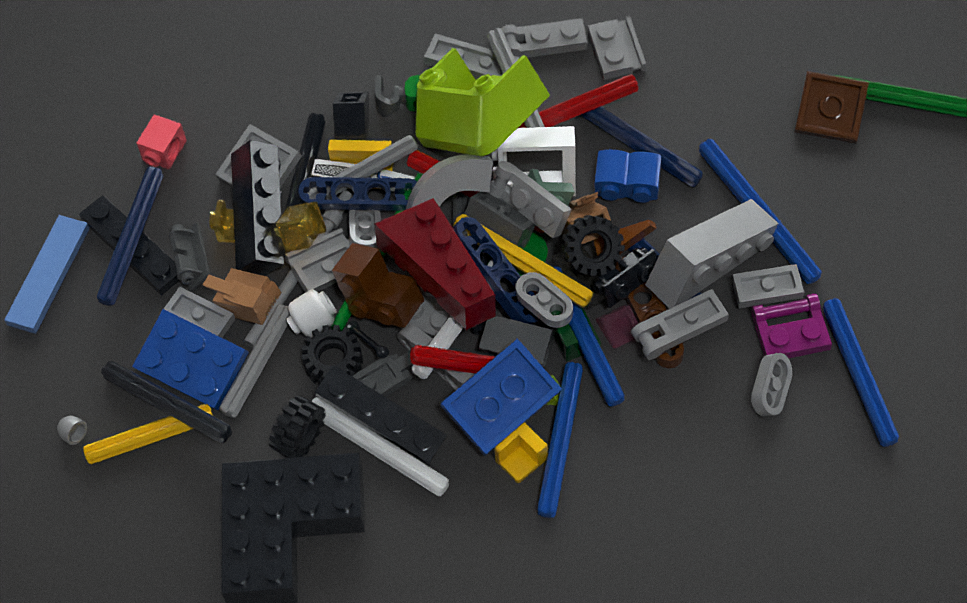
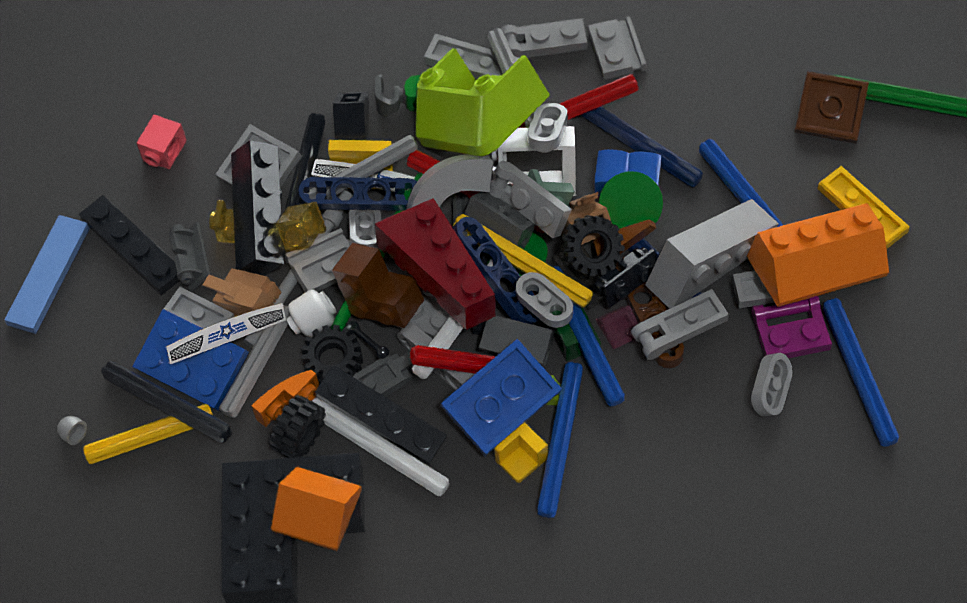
dark blue axle [97,166,163,306] -> none
none -> white sticker [166,303,286,364]
none -> orange slope [251,370,319,427]
none -> orange slope [271,467,362,551]
none -> light grey plate [528,103,567,153]
none -> green piece [599,171,663,229]
none -> orange slope [747,203,889,307]
none -> yellow tile [817,166,910,249]

